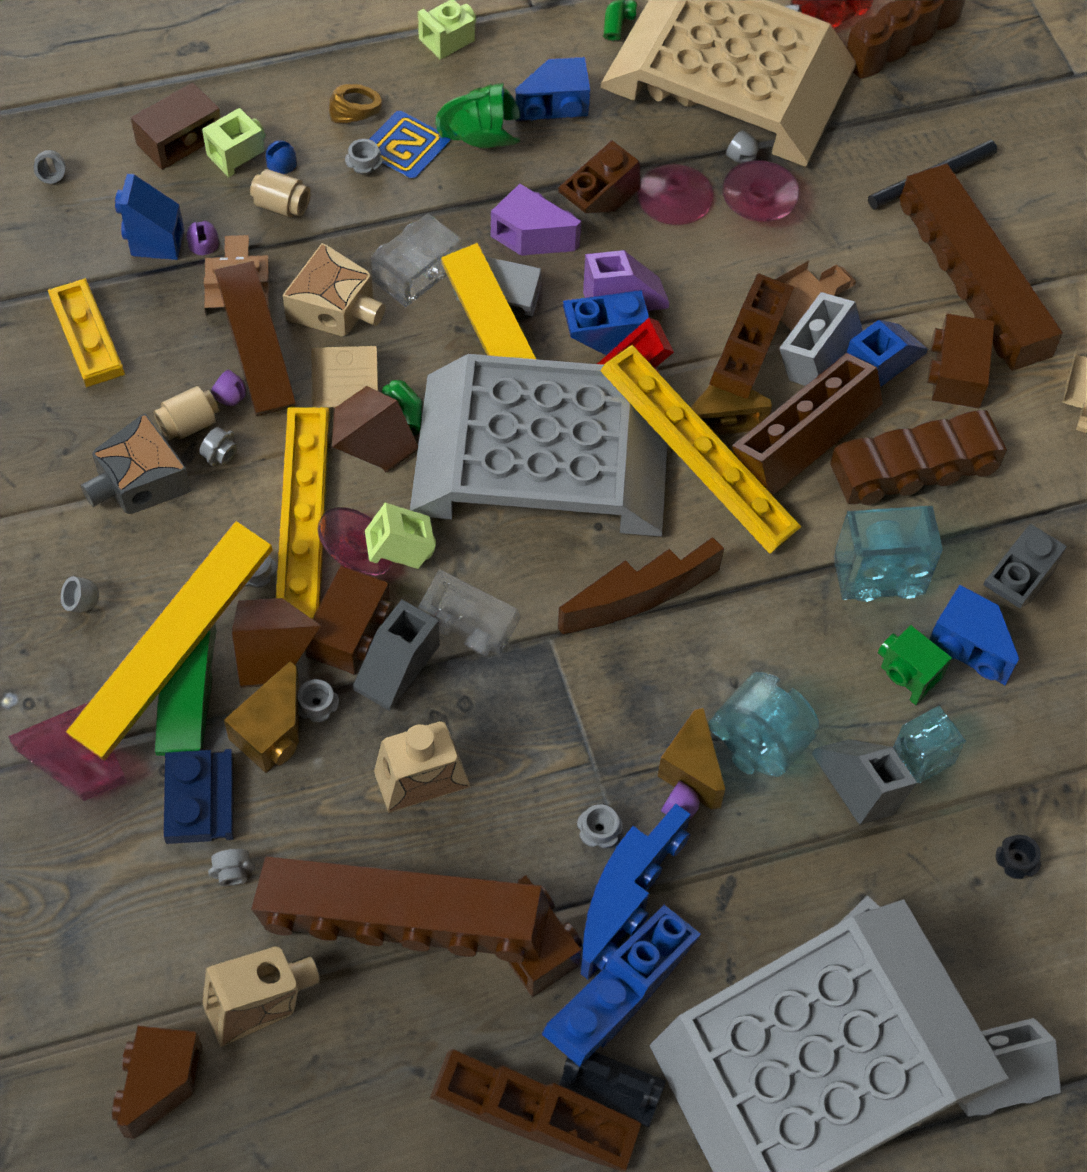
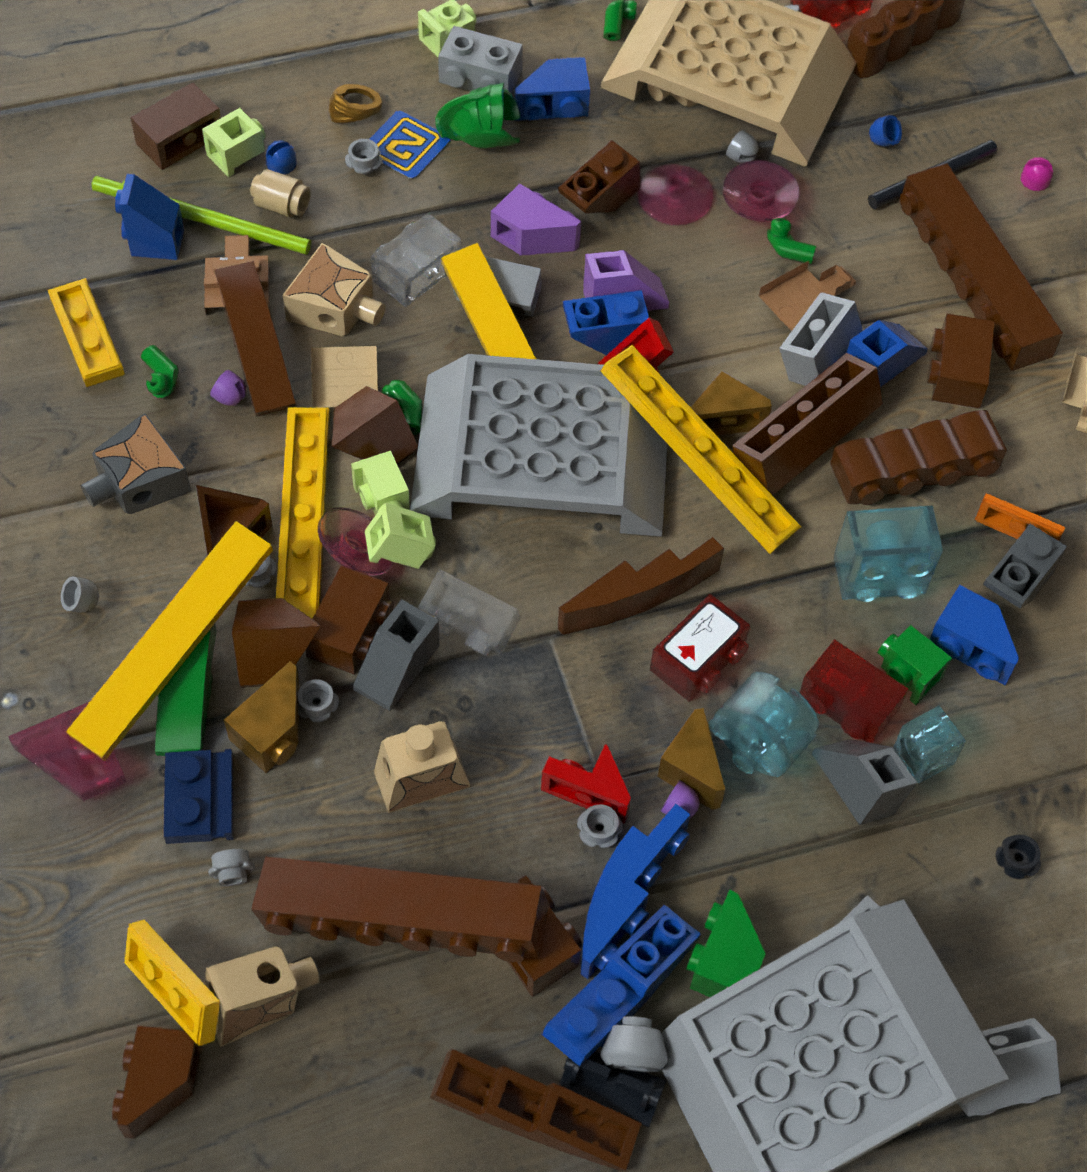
light grey hinge [34,150,65,184] -> none
tan brick [153,386,219,441] -> none
medium lavender hinge [186,221,219,255] -> none
light grey plate [199,427,237,466] -> none
reddish brown slope [709,273,794,399] -> none
none -> lime bar [91,176,311,255]
none -> yellow tile [124,919,220,1046]
none -> green arm [141,345,179,398]
none -> reddish brown slope [196,485,273,556]
none -> yellowish green brick [351,451,410,516]
none -> light grey brick [438,26,523,94]
none -> red slope [541,744,631,824]
none -> light grey cone [600,1016,668,1072]
none -> brick [650,594,750,702]
none -> green slope [686,890,766,997]
none -> green arm [767,218,816,265]
none -> clear red brick [798,639,908,743]
none -> blue hinge [869,115,902,147]
none -> orange slope [975,493,1065,541]
none -> dark pink hinge [1020,157,1053,191]

